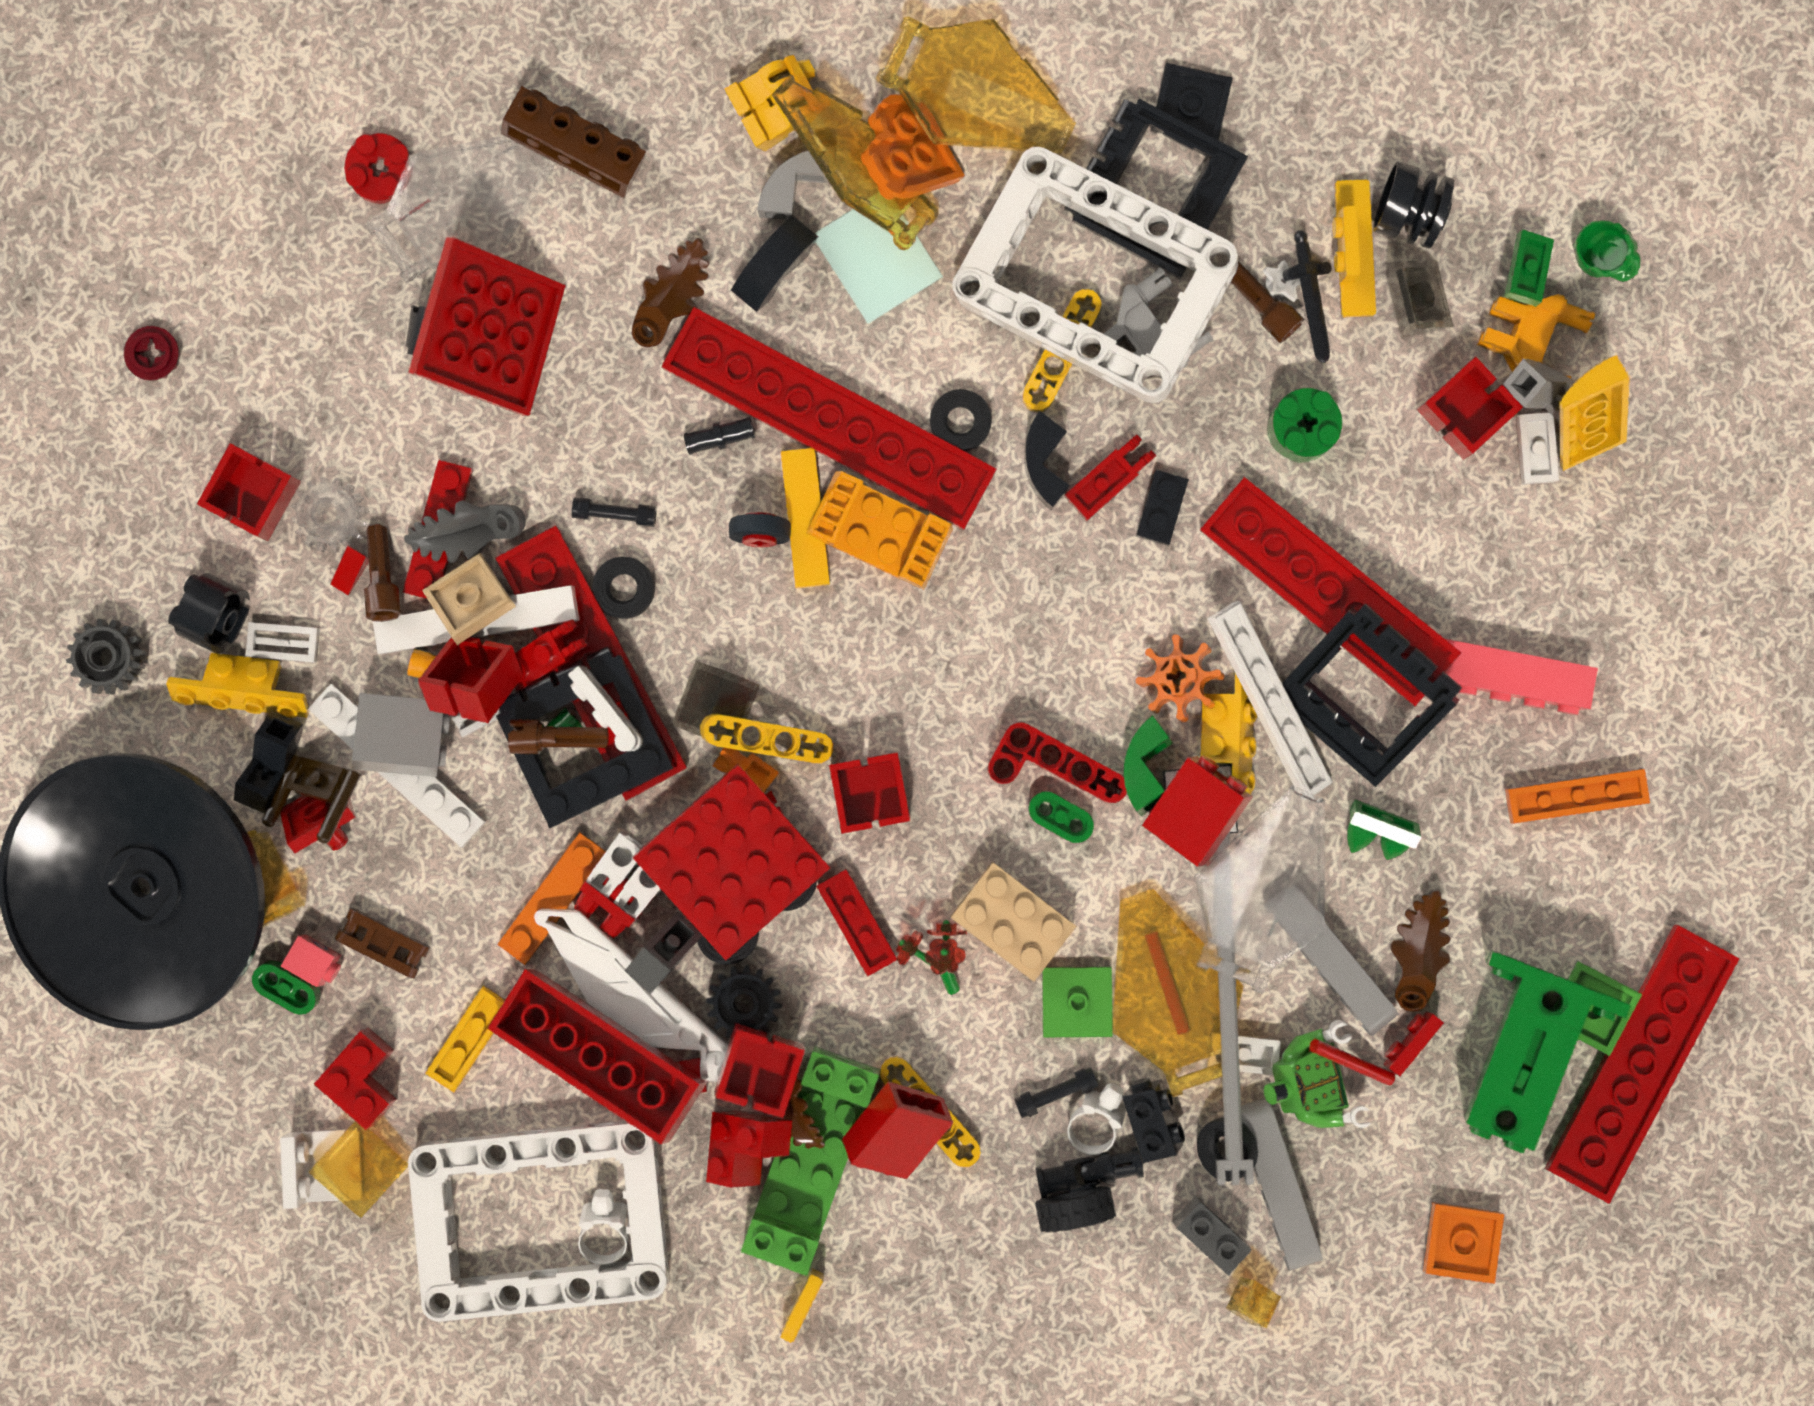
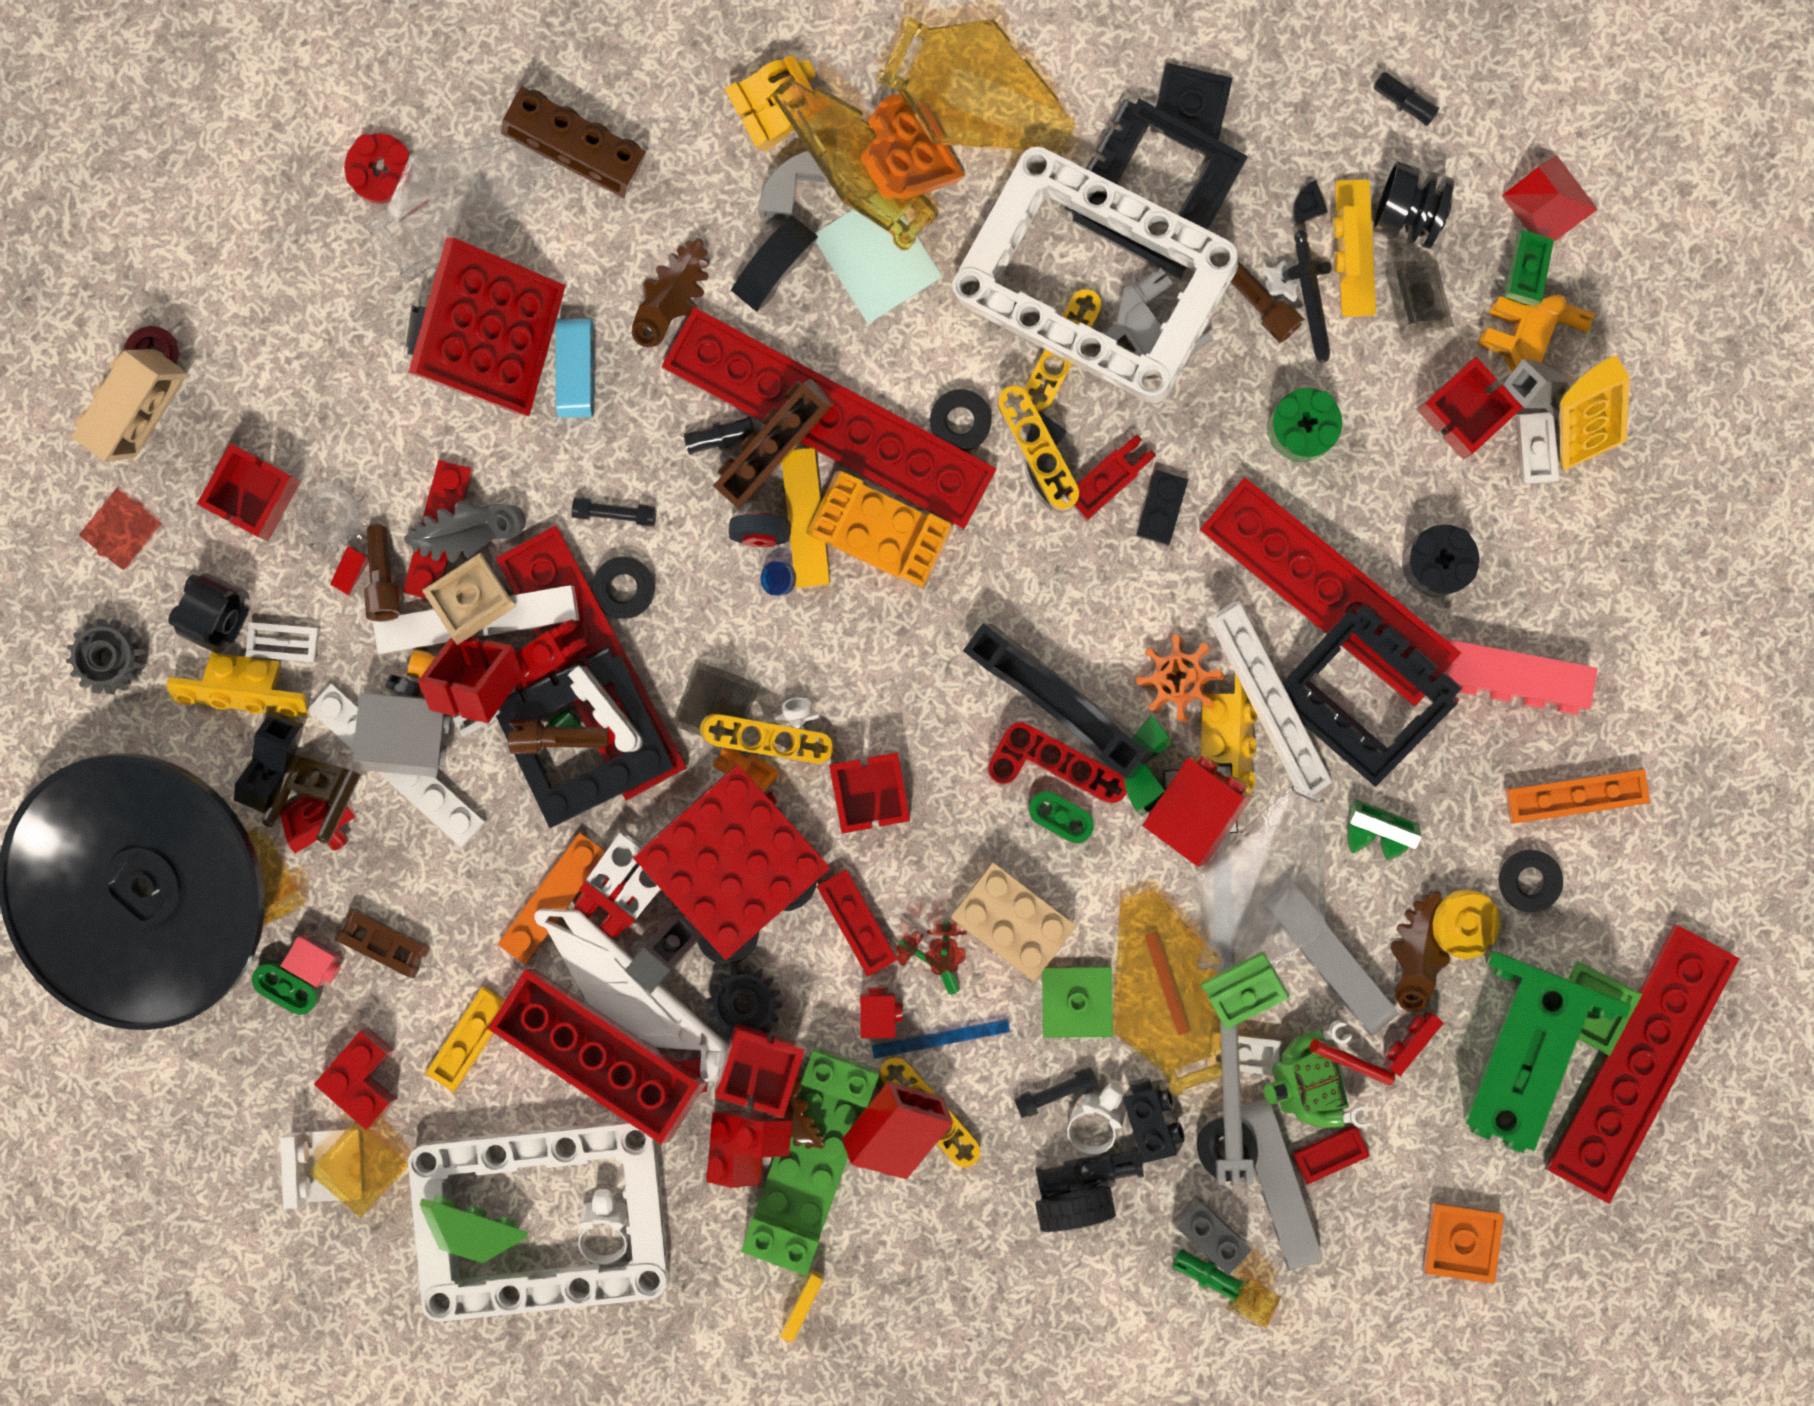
green hair [1572,220,1641,282] -> none
none -> tan brick [71,349,188,462]
none -> clear red piece [79,488,162,570]
none -> black tile [385,674,421,697]
none -> bright green slope [419,1195,528,1263]
none -> medium azure beam [556,319,594,418]
none -> reddish brown brick [713,379,836,509]
none -> clear blue tile [760,561,796,596]
none -> white plate [775,697,819,728]
none -> red brick [860,987,902,1038]
none -> clear blue bar [871,1019,1010,1059]
none -> black arch [963,623,1155,779]
none -> yellow beam [998,385,1079,510]
none -> green pin [1172,1249,1245,1302]
none -> bright green plate [1201,951,1290,1030]
none -> black tile [1292,180,1328,226]
none -> red tile [1292,1124,1370,1185]
none -> black axle [1373,72,1440,127]
none -> black brick [1402,524,1480,597]
none -> yellow tile [1432,889,1501,959]
none -> black tyre [1499,850,1563,912]
none -> red slope [1502,155,1598,242]

